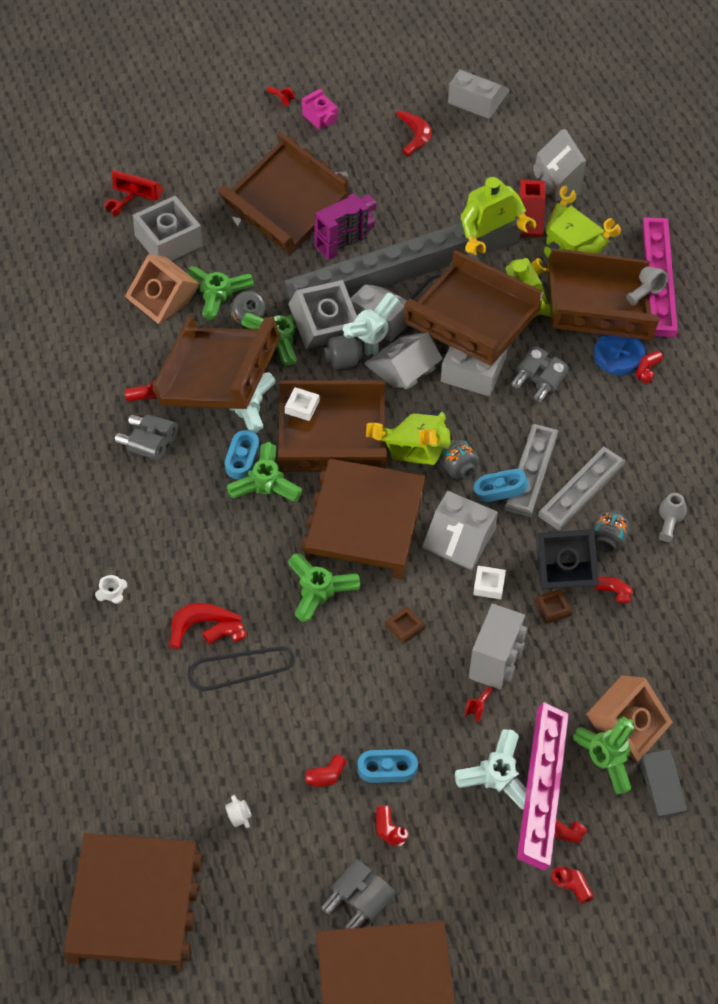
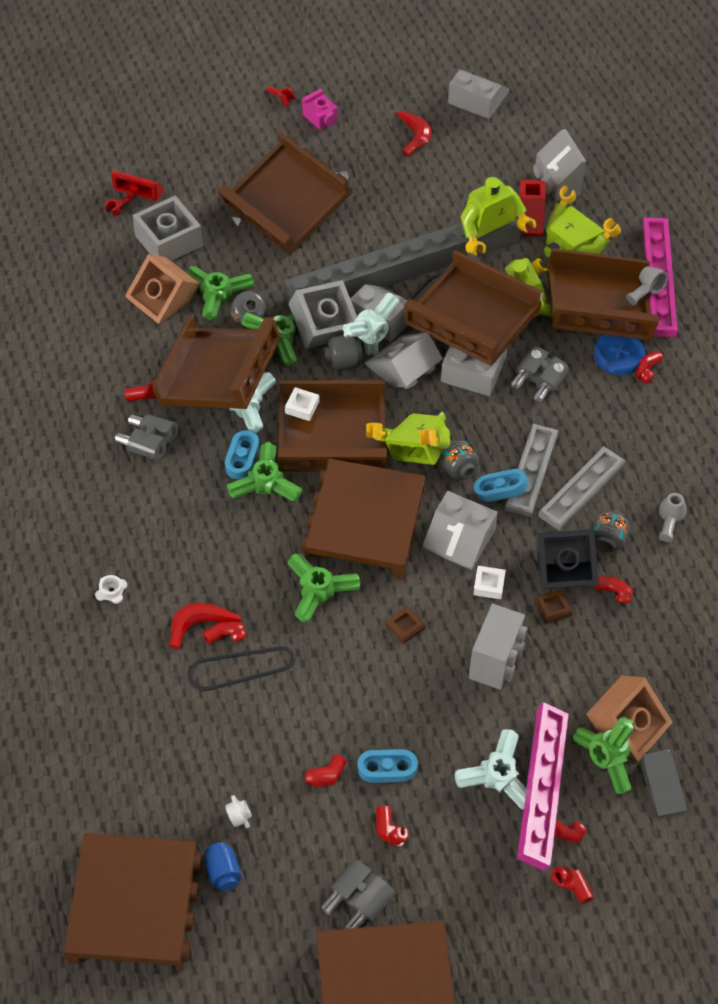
magenta hips [314,193,377,260] -> none
red hand [464,687,492,722] -> none
none -> blue brick [204,842,242,892]

